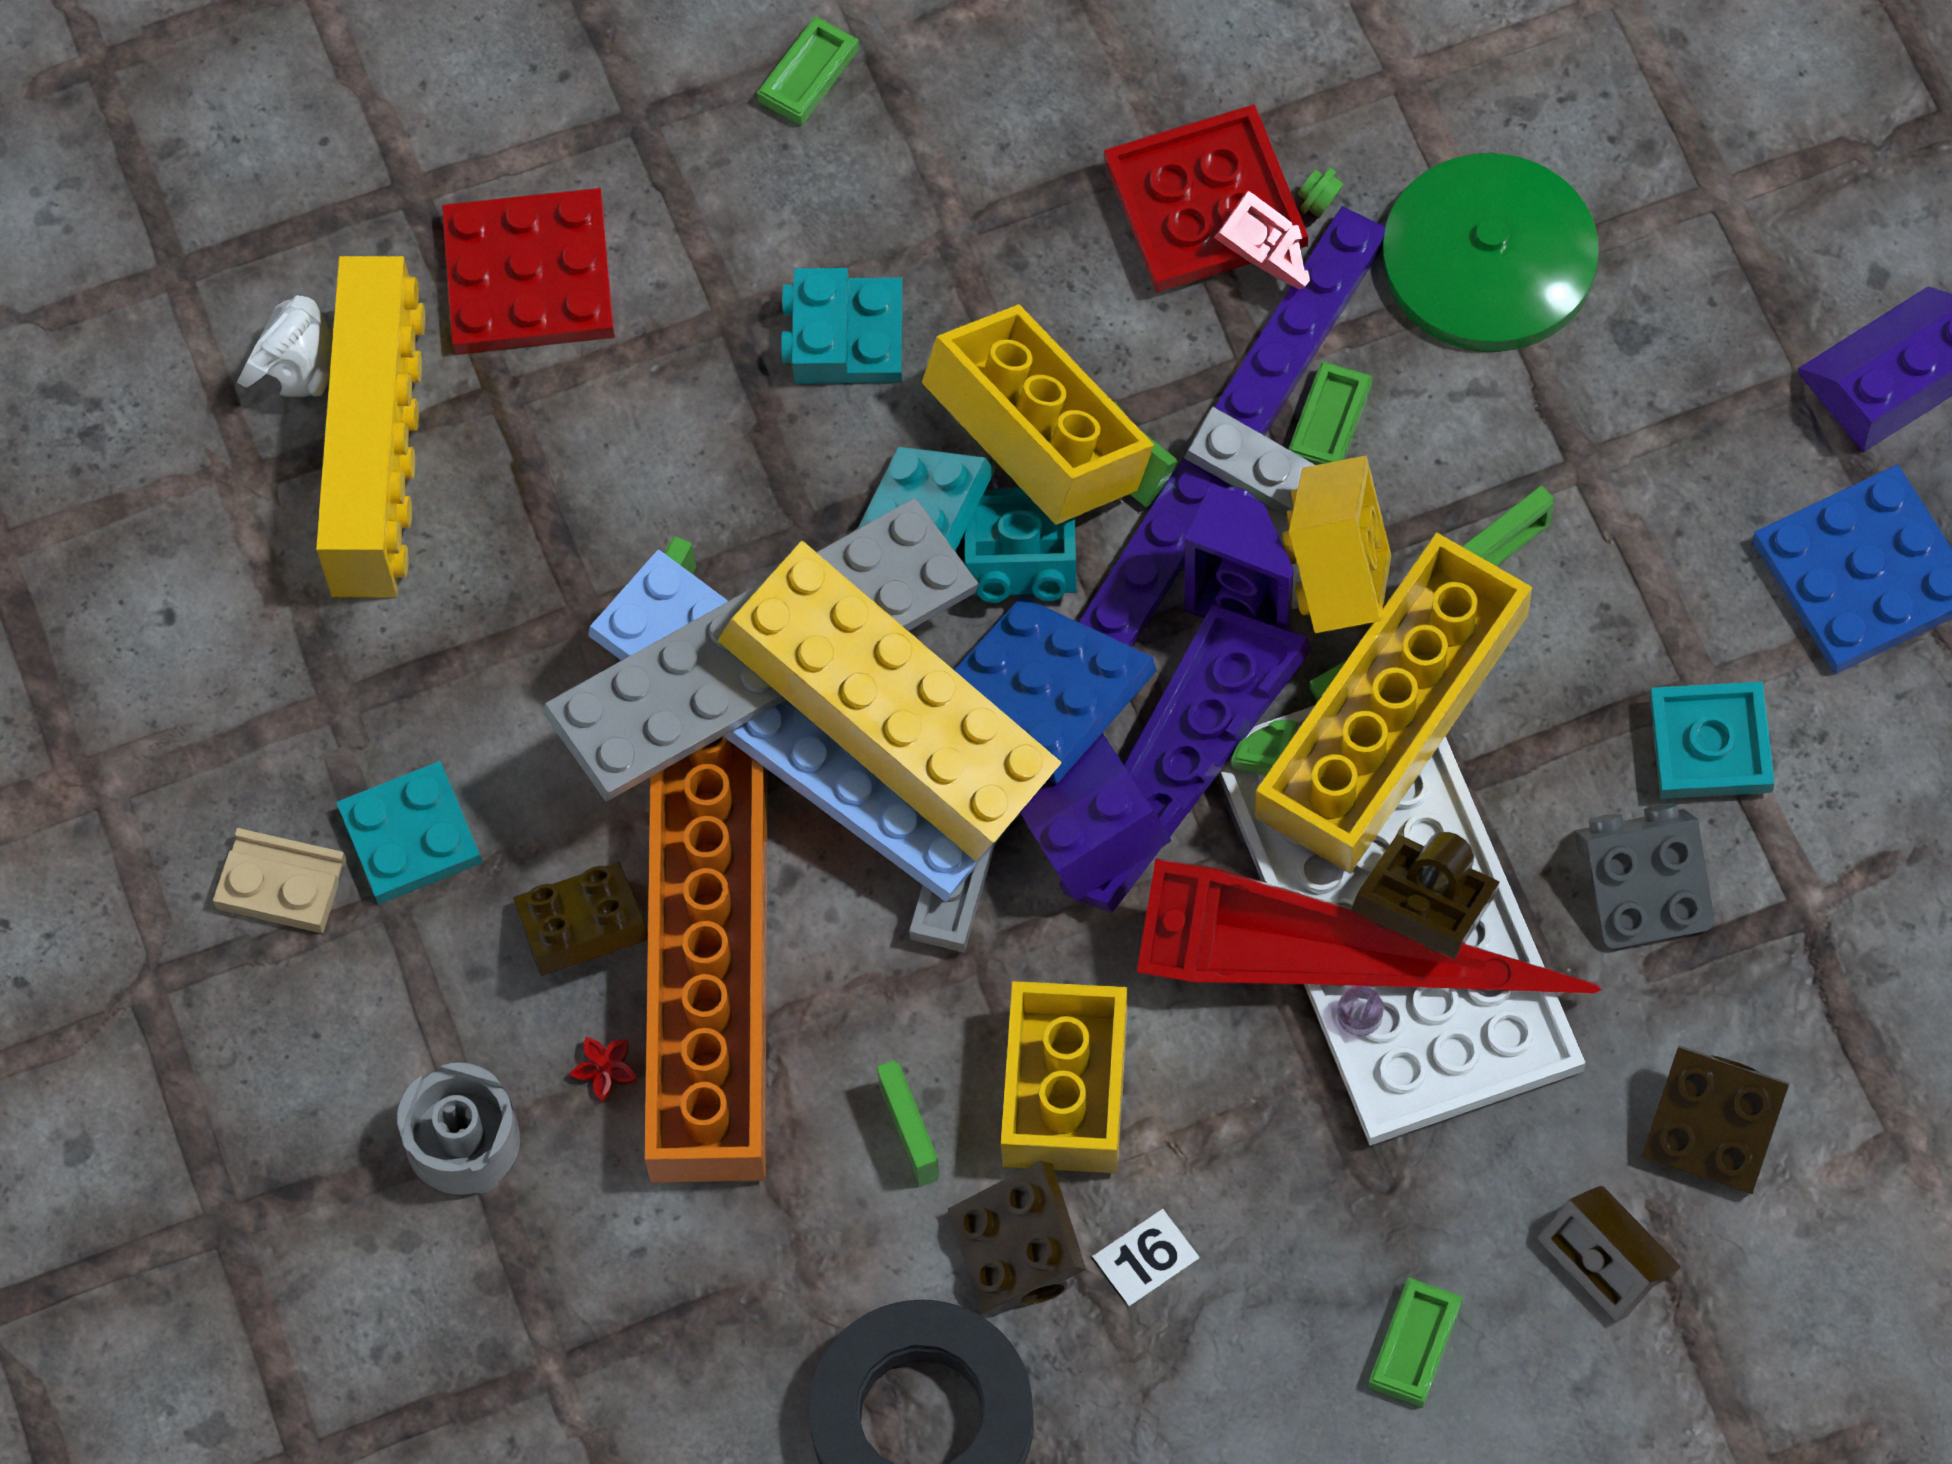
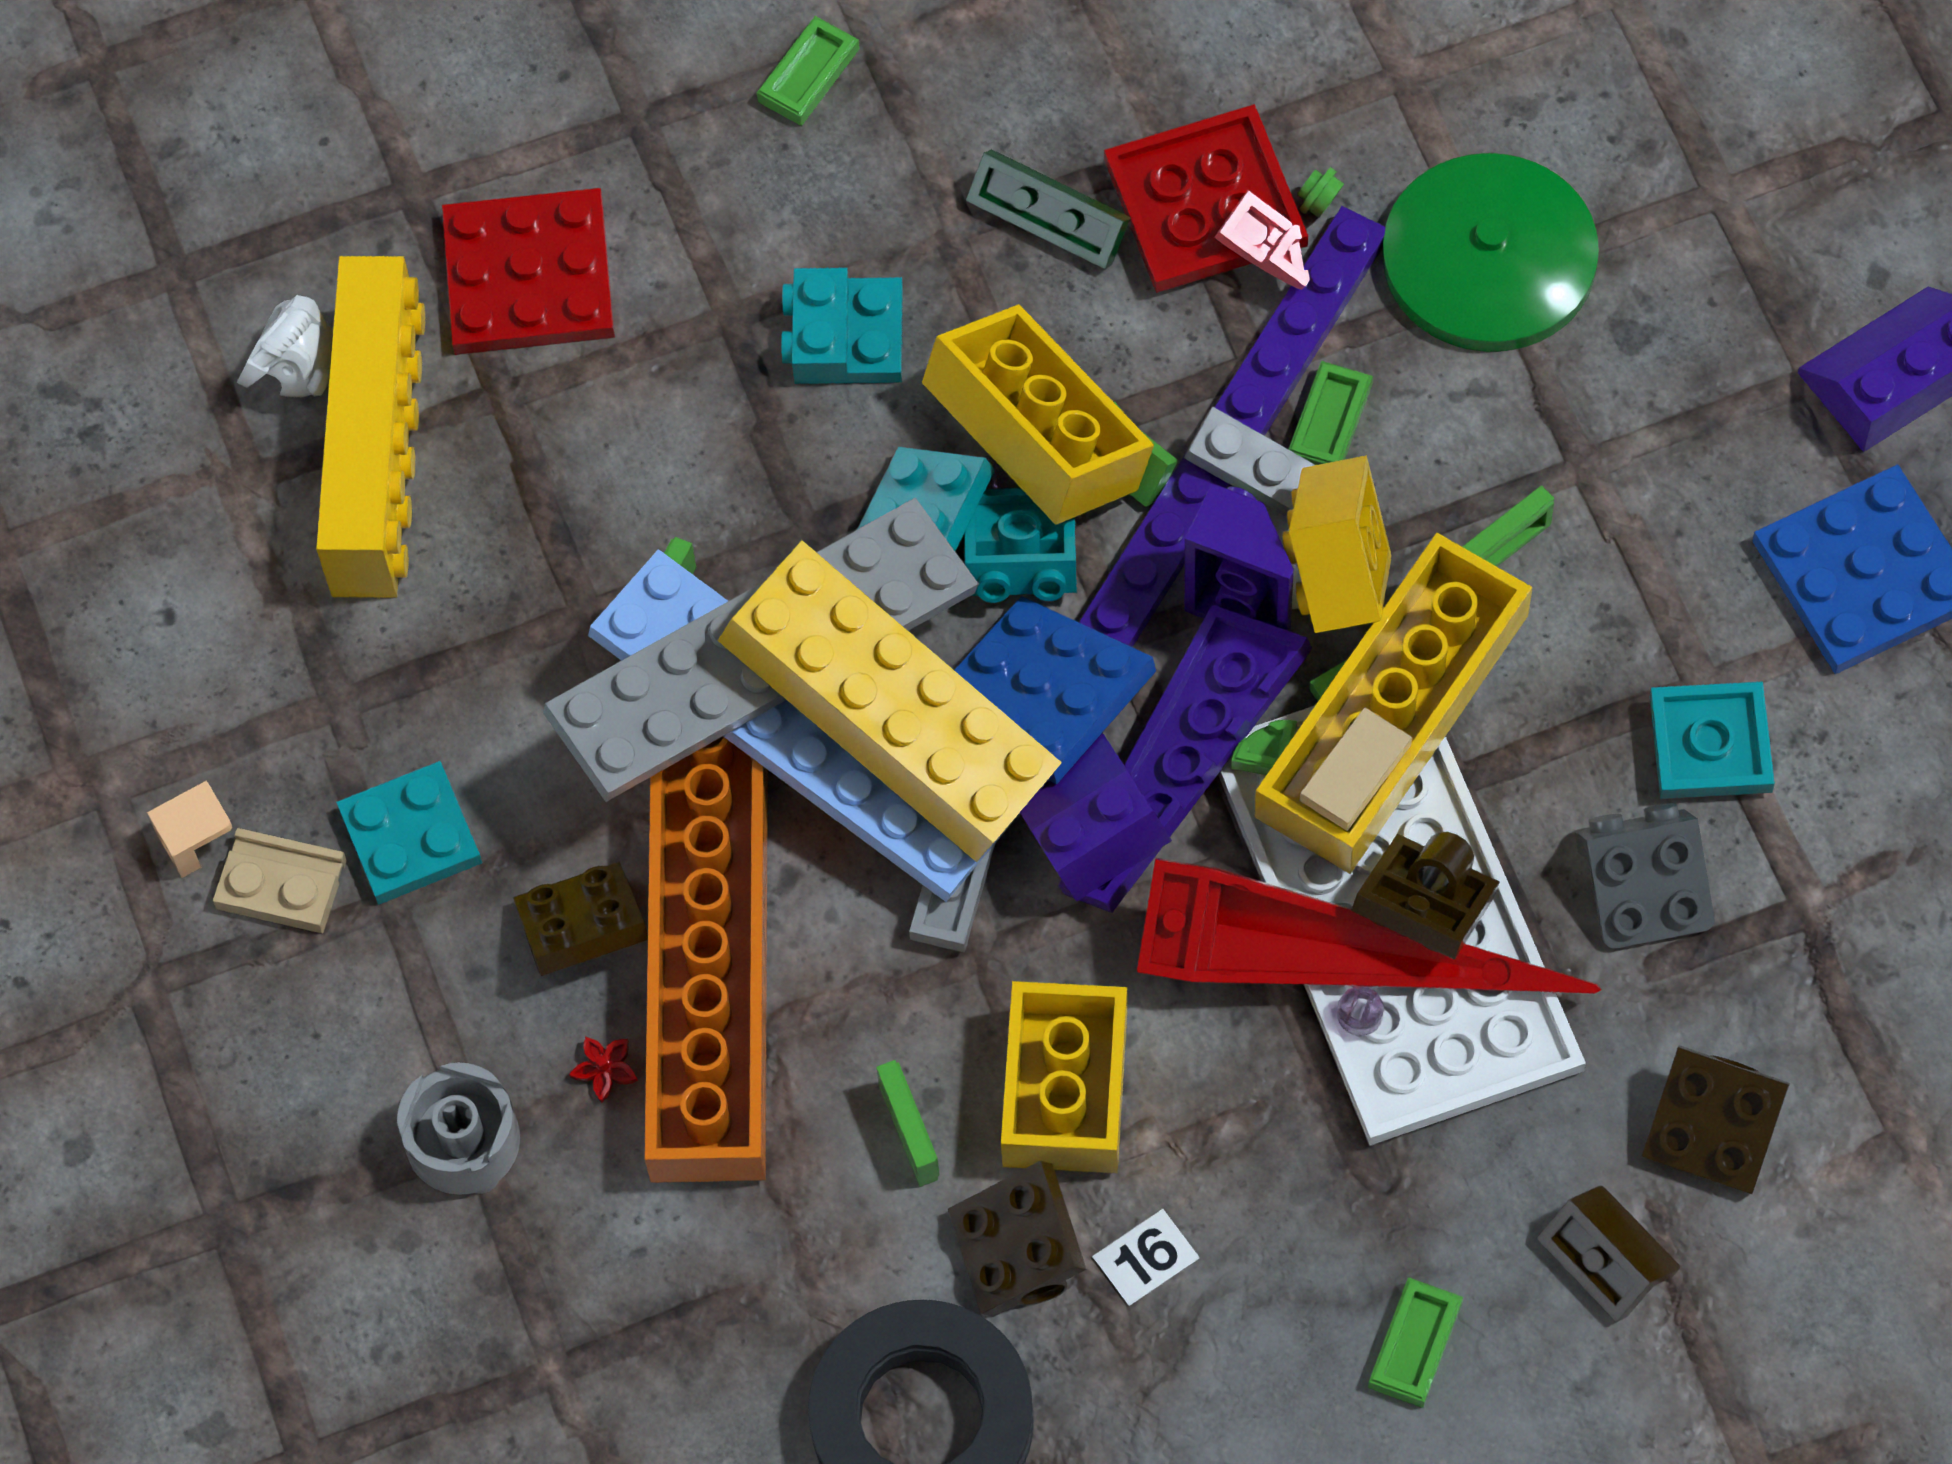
none -> light nougat panel [147,780,232,878]
none -> plate [966,149,1131,269]
none -> tan tile [1300,707,1412,831]

